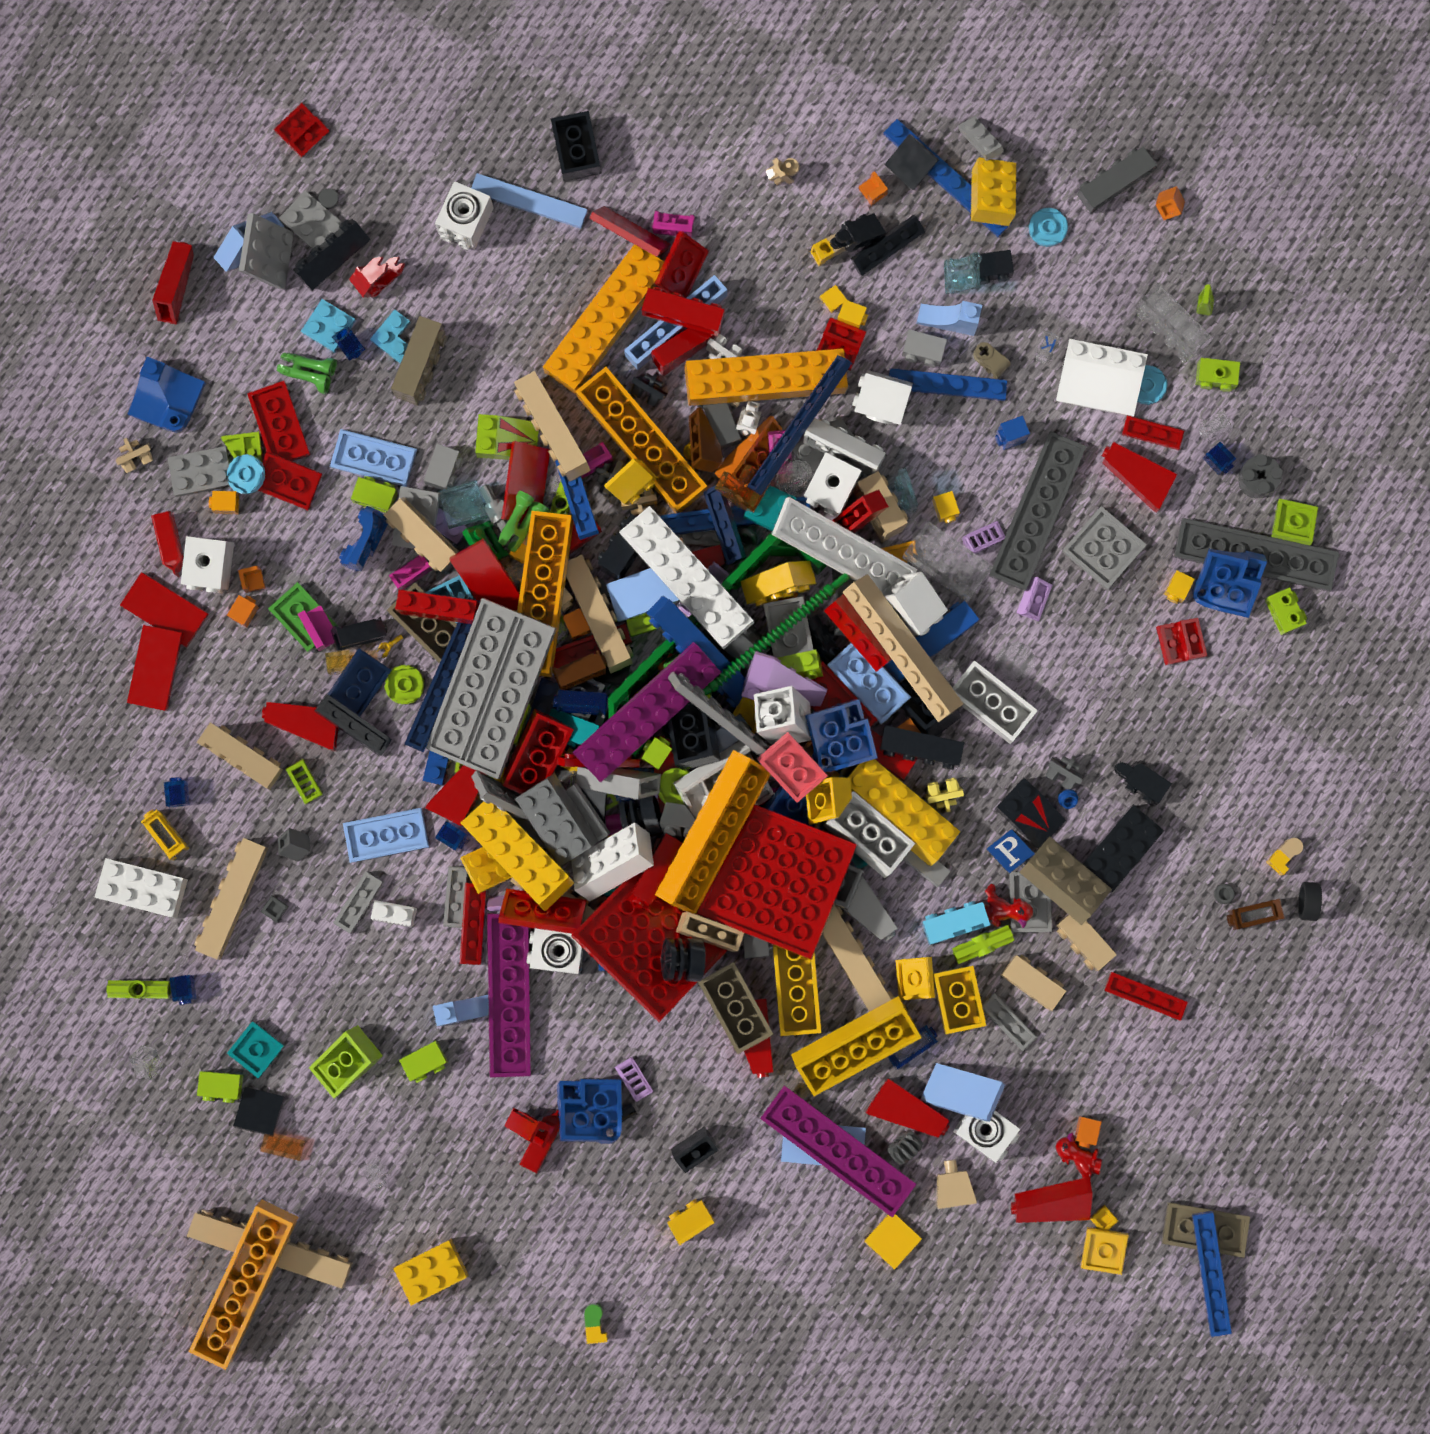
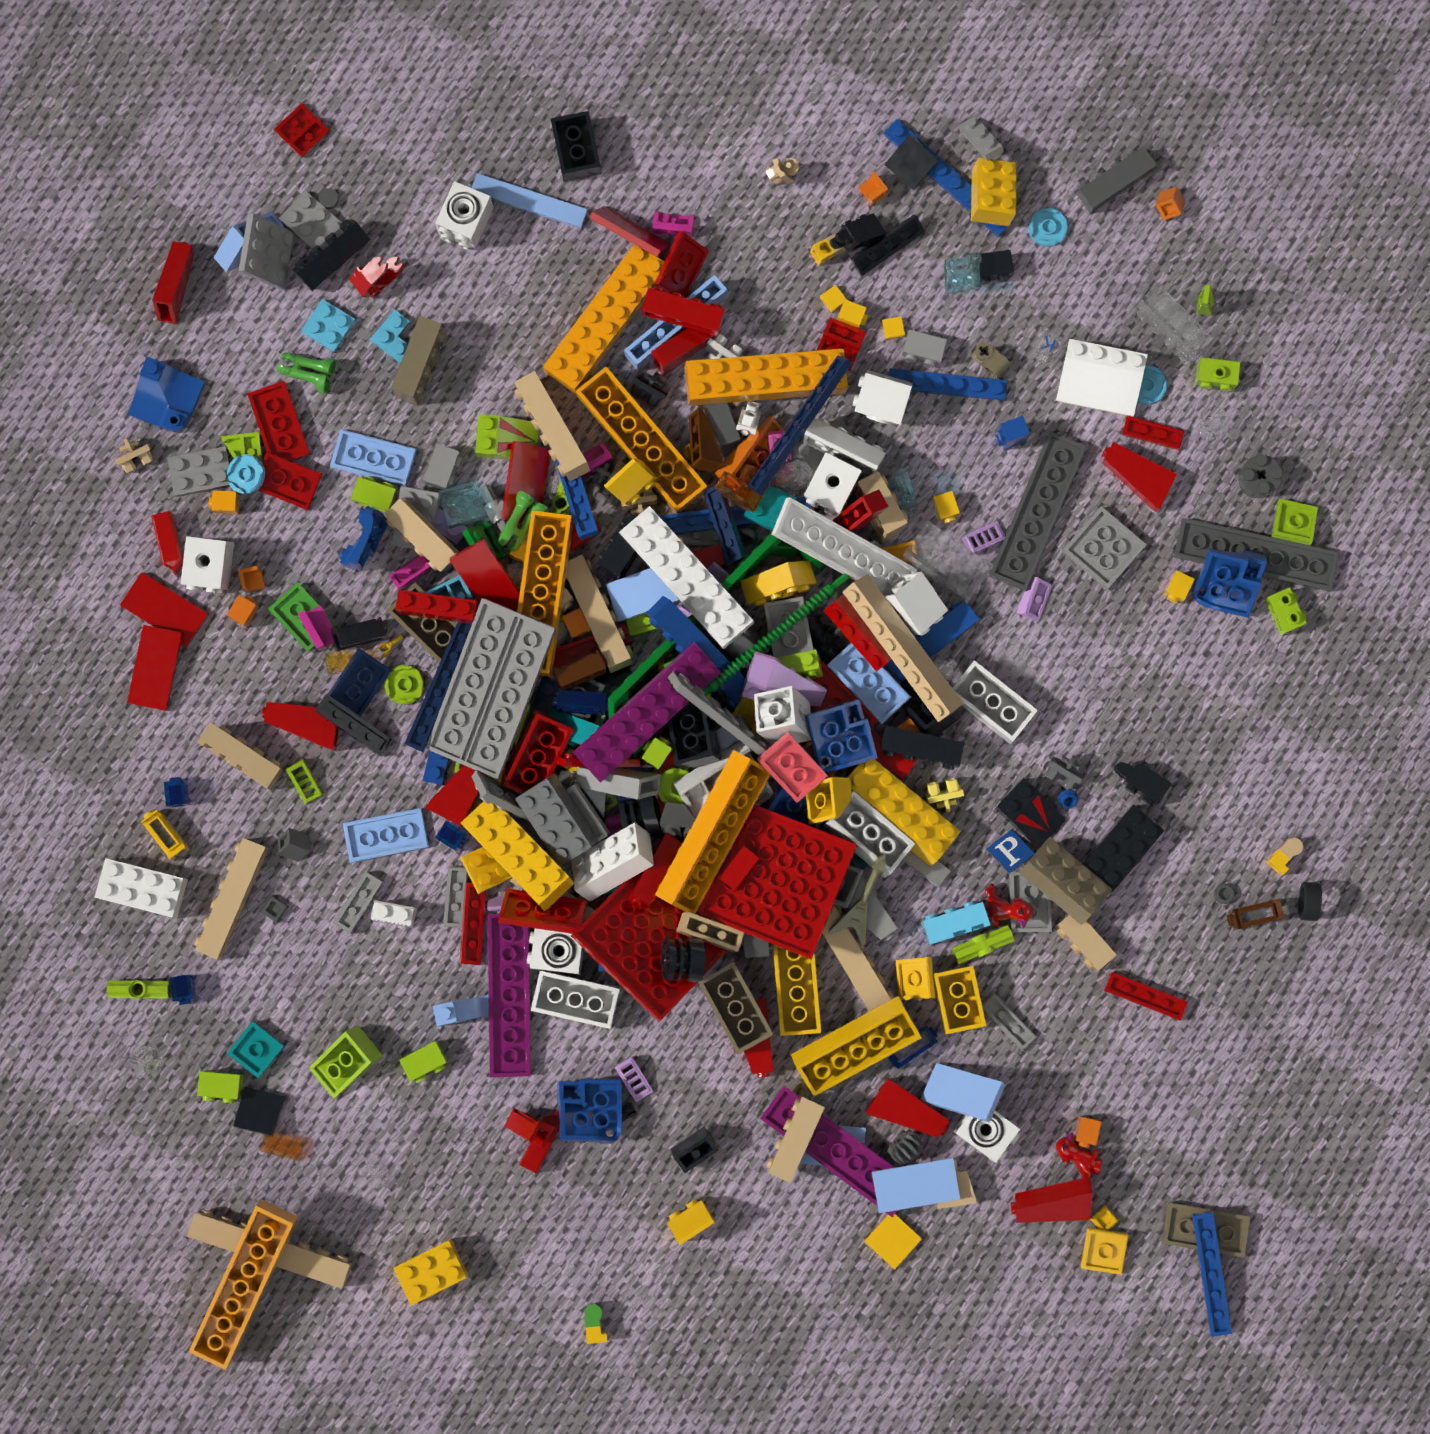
clear blue brick [332,325,365,361] -> none
light blue arch [916,301,982,336] -> none
tan brick [1001,955,1066,1011] -> none
red slope [1156,618,1207,666] -> none
clear blue brick [1203,441,1236,476] -> none
none -> white brick [531,971,620,1029]
none -> red tile [719,846,760,891]
none -> tan brick [766,1097,825,1183]
none -> olive piece [829,854,885,945]
none -> light blue tile [872,1158,960,1213]
none -> yellow tile [882,316,905,340]

